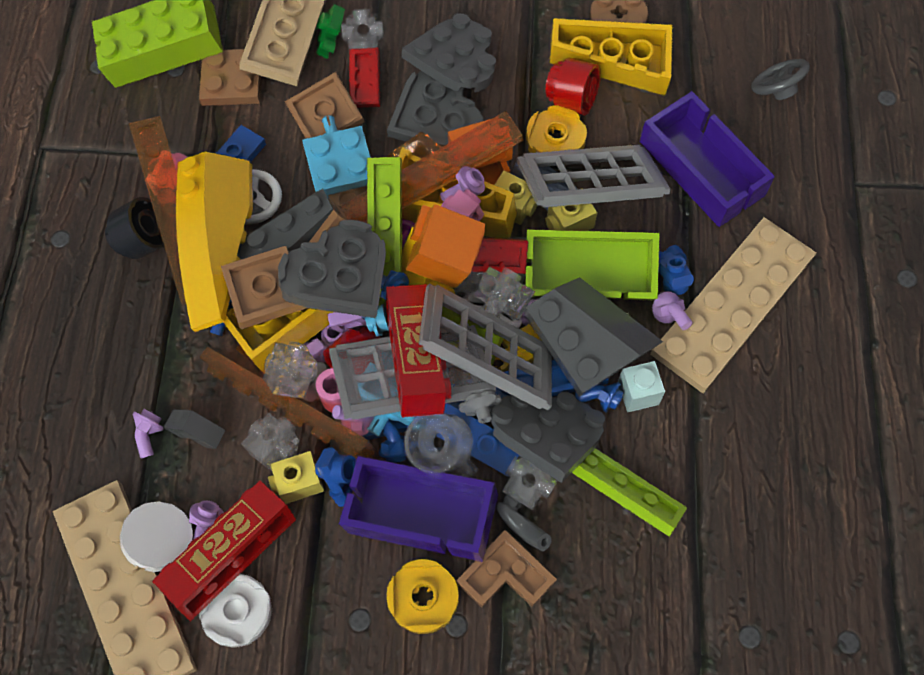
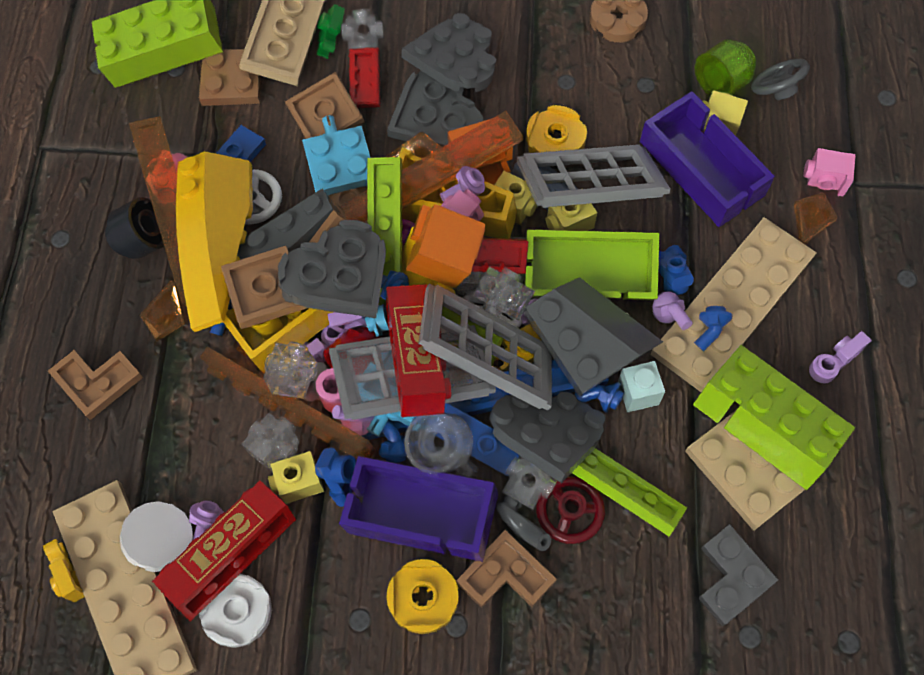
lavender plate [132,409,164,459] -> none
dark grey piece [163,409,225,449] -> none
light grey plant [458,390,502,423] -> none
red piece [545,58,601,116] -> none
yellow wedge [550,18,672,96] -> none
none -> yellow plate [43,539,85,603]
none -> medium nougat plate [48,350,143,420]
none -> clear orange piece [140,280,185,341]
none -> dark red piece [536,476,605,544]
none -> tan plate [685,410,805,531]
none -> lime piece [693,345,856,490]
none -> clear neon green piece [694,39,756,96]
none -> blue plate [694,306,733,352]
none -> flat silver plate [699,524,778,627]
none -> light yellow brick [701,90,748,136]
none -> clear orange piece [794,192,838,244]
none -> bright pink brick [803,148,856,197]
none -> lavender plate [809,331,872,383]

